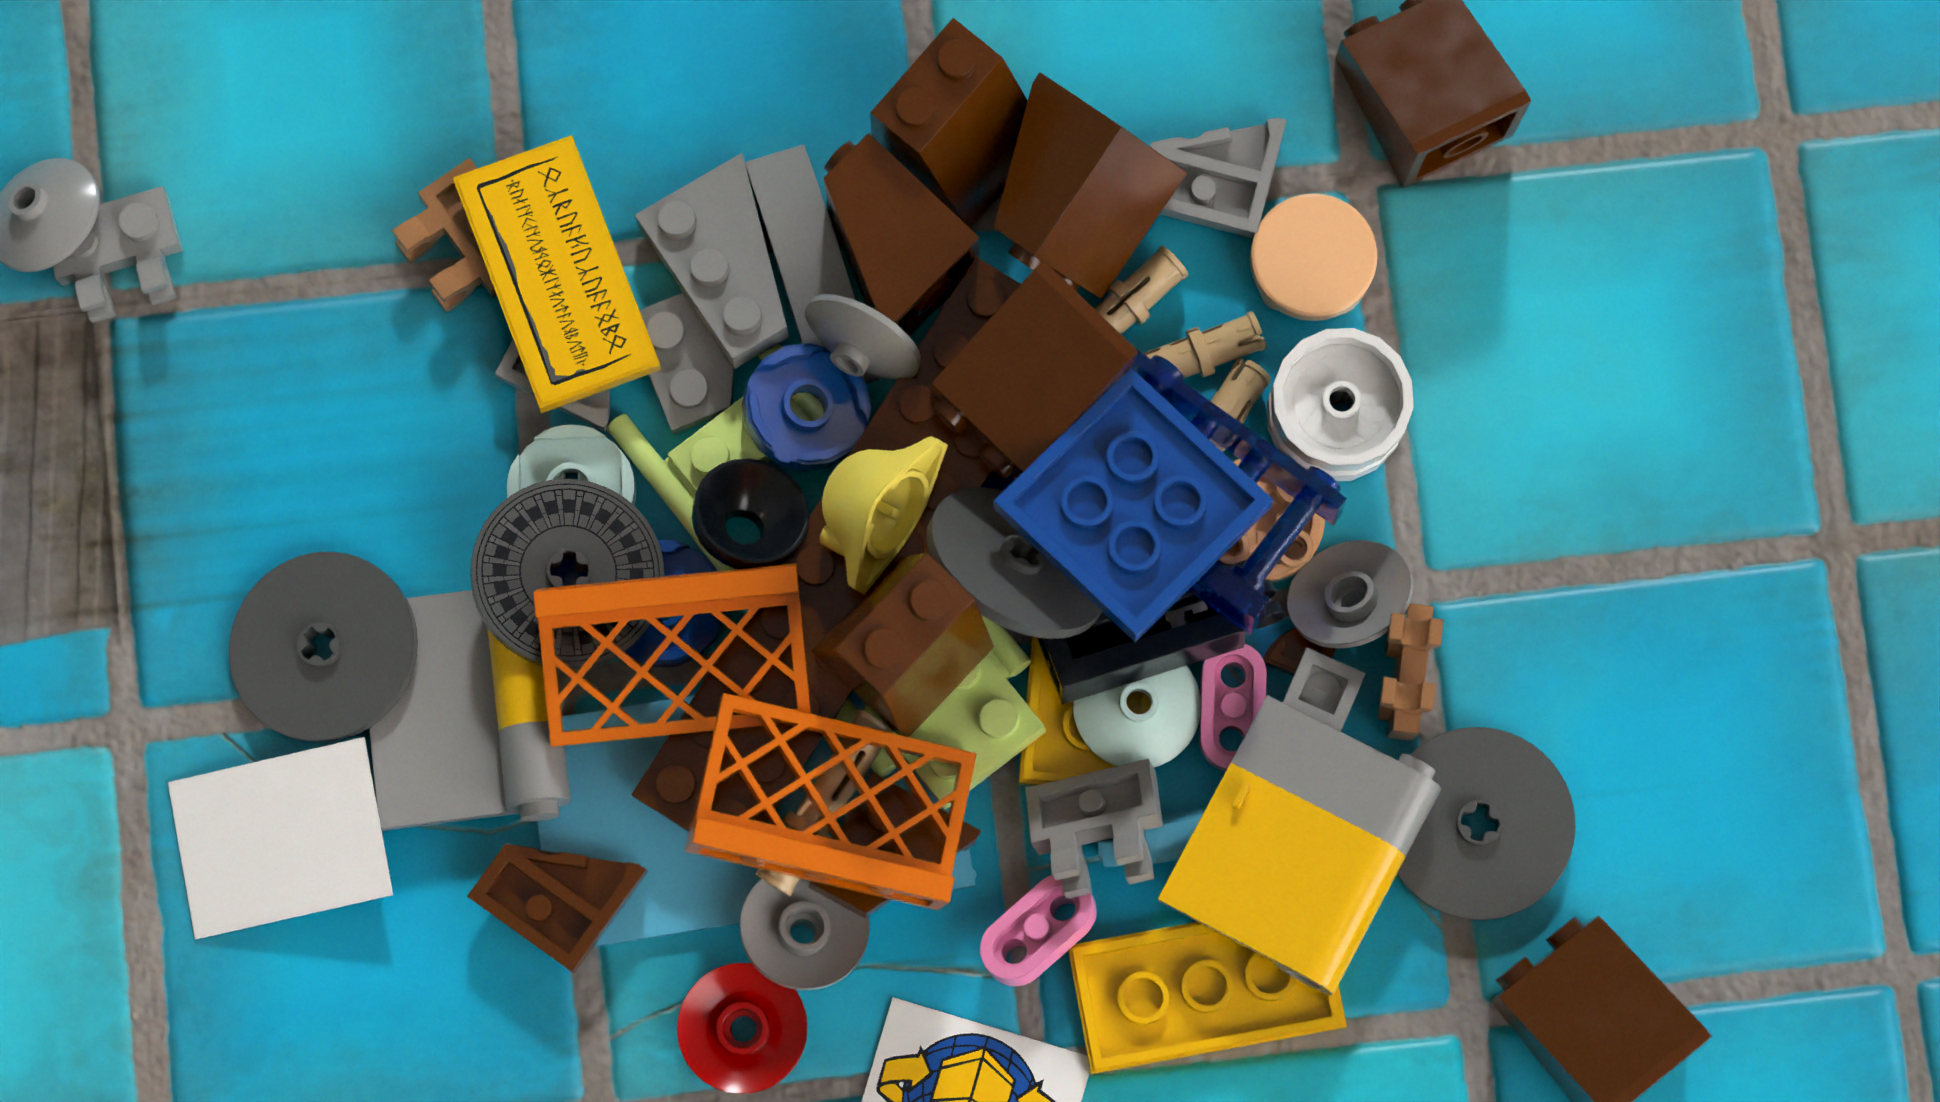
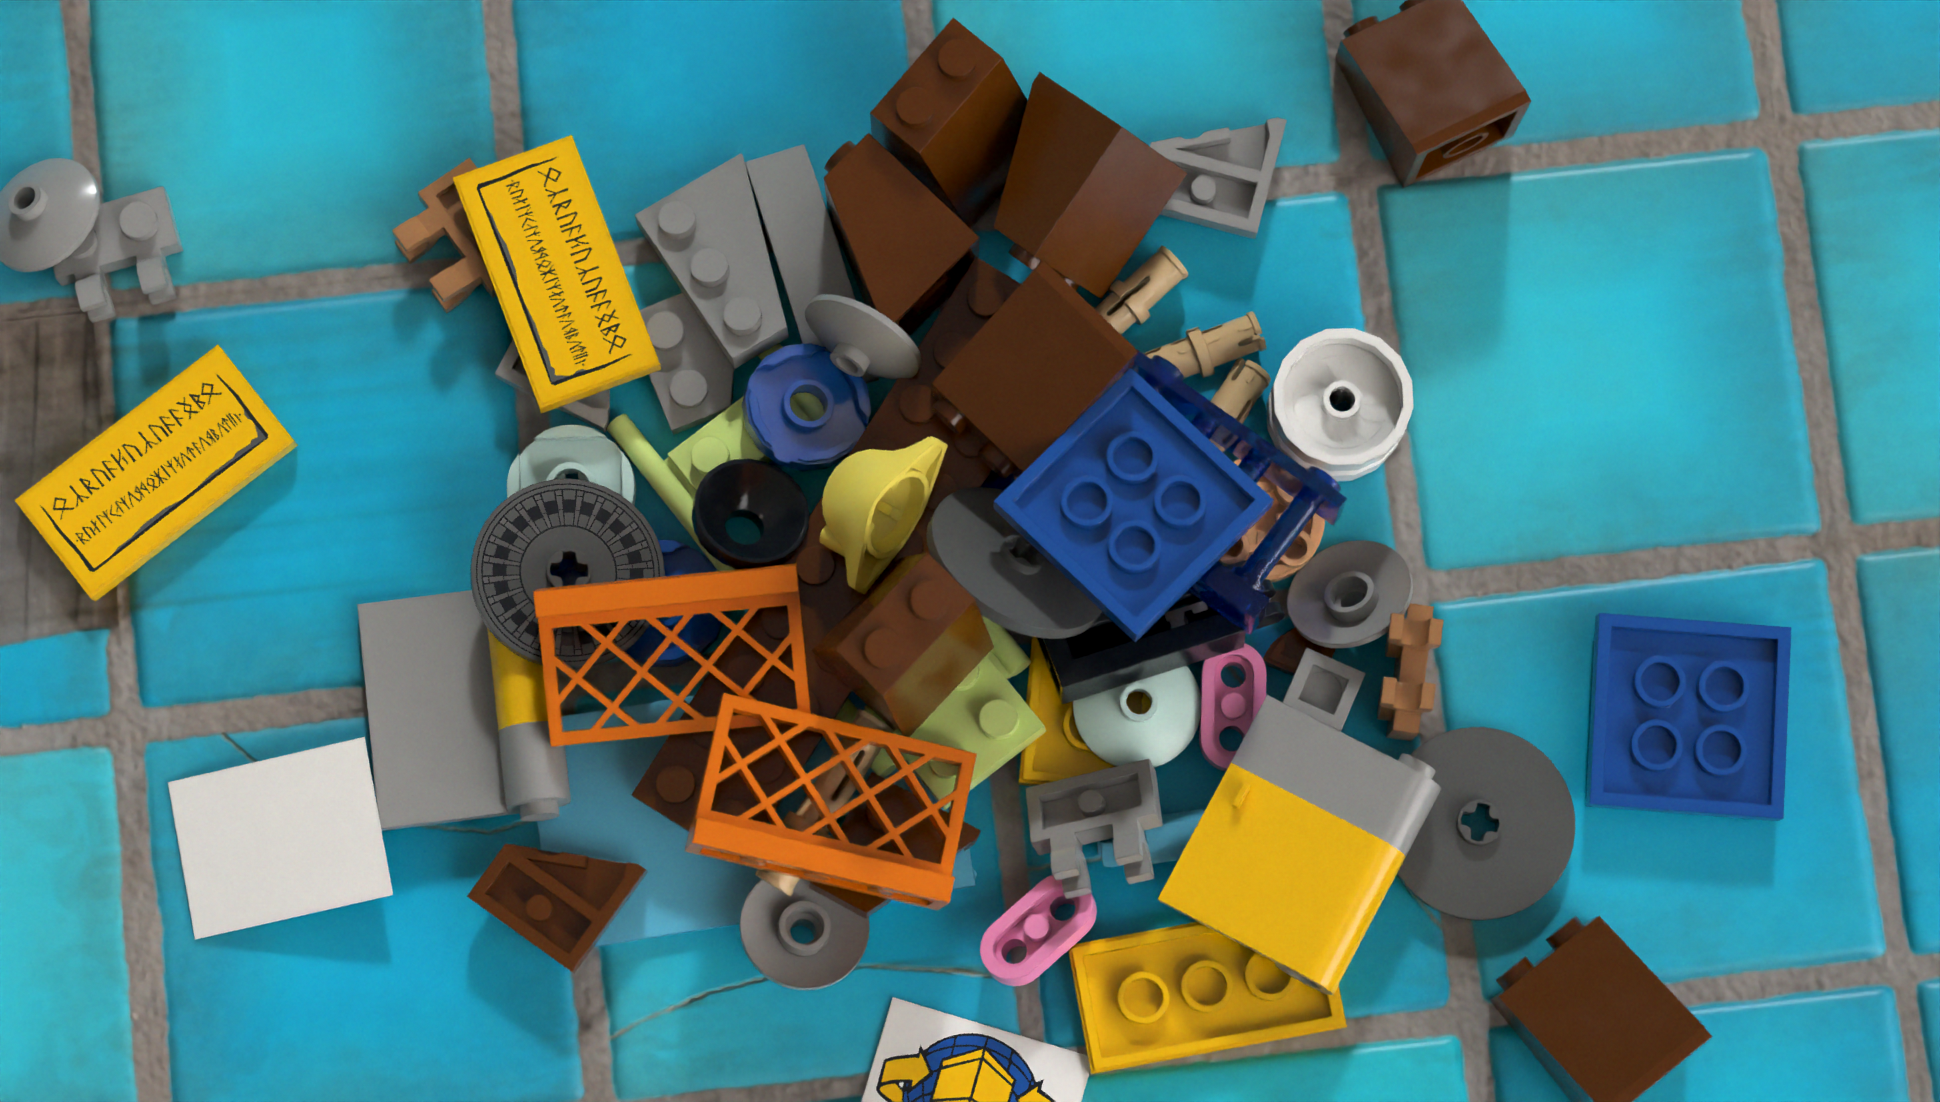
dark grey piece [229,552,418,743] -> none
red dish [677,963,808,1094] -> none
light nougat tile [1250,194,1377,321] -> none
none -> yellow tile [15,345,298,602]
none -> blue plate [1586,613,1791,821]

